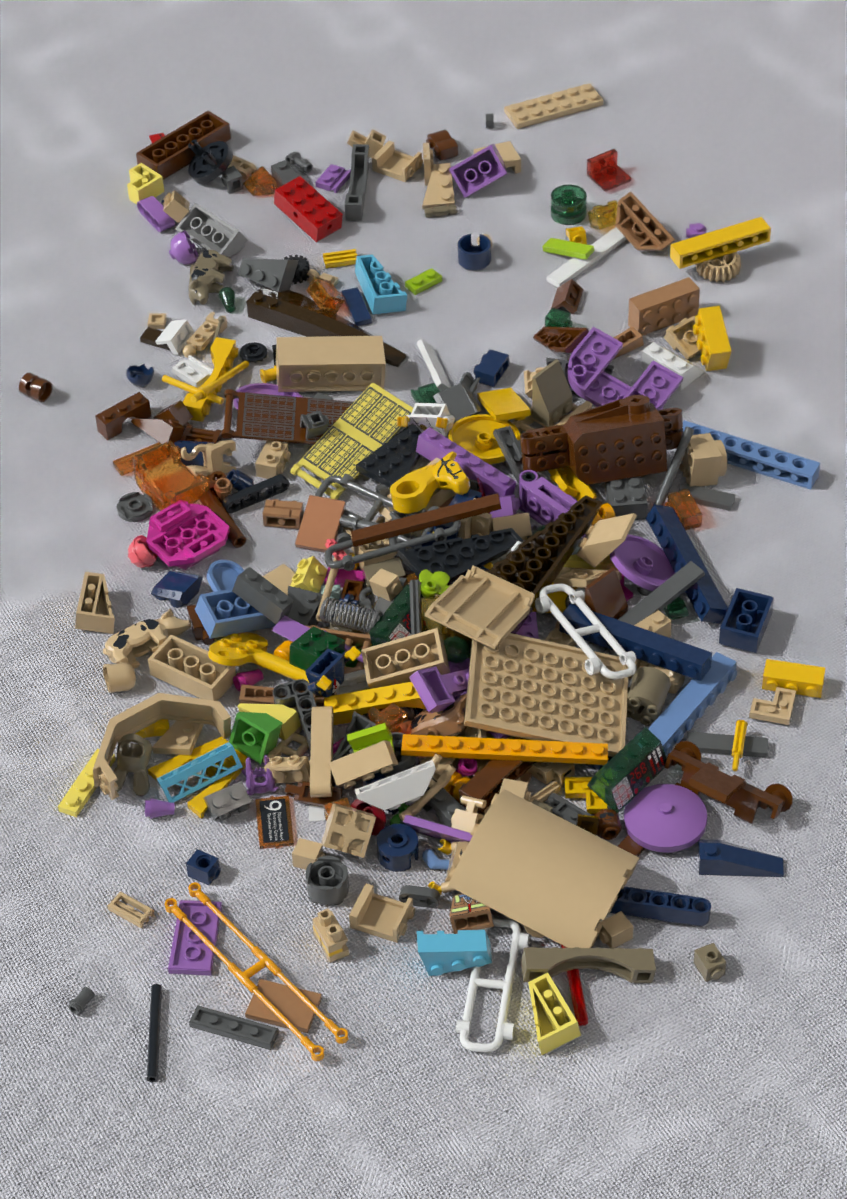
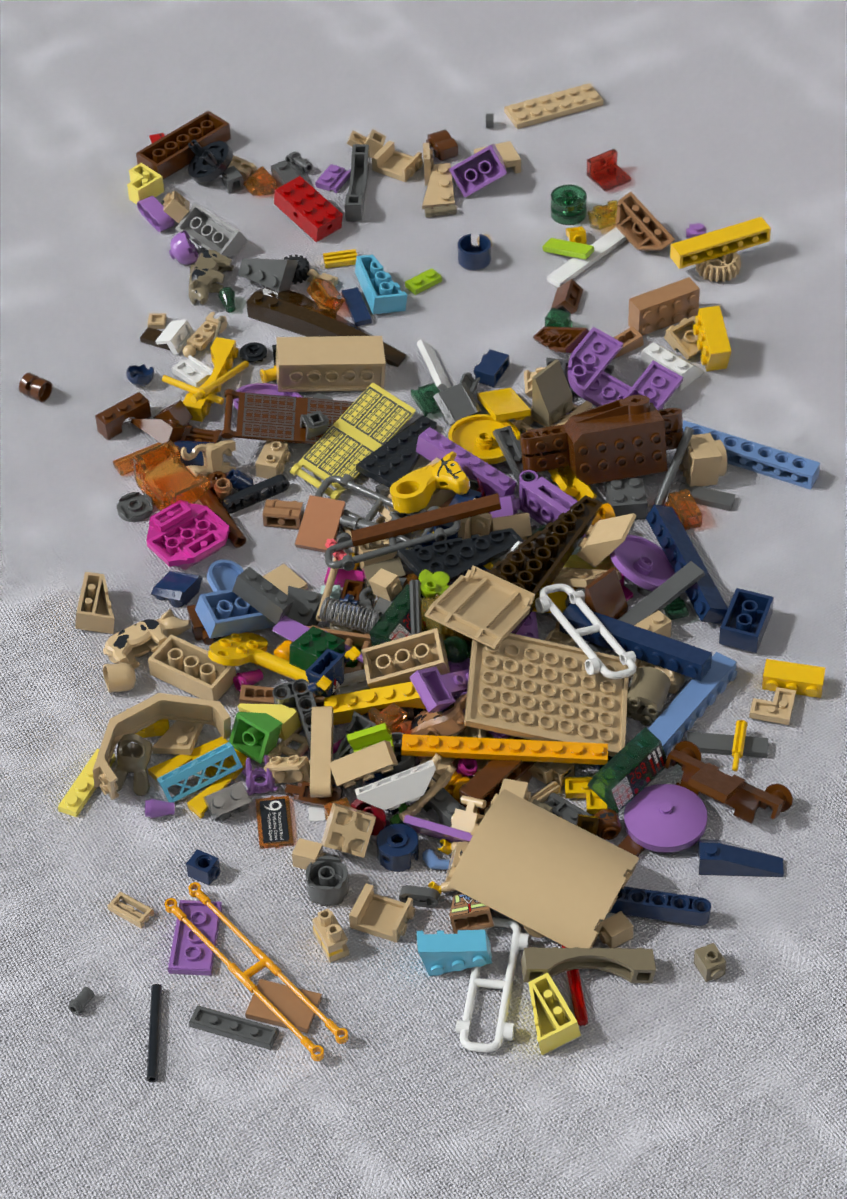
coral piece [128,535,157,568] -> none
light yellow bracket [290,556,327,593] -> none
white torso [397,403,455,437] -> none

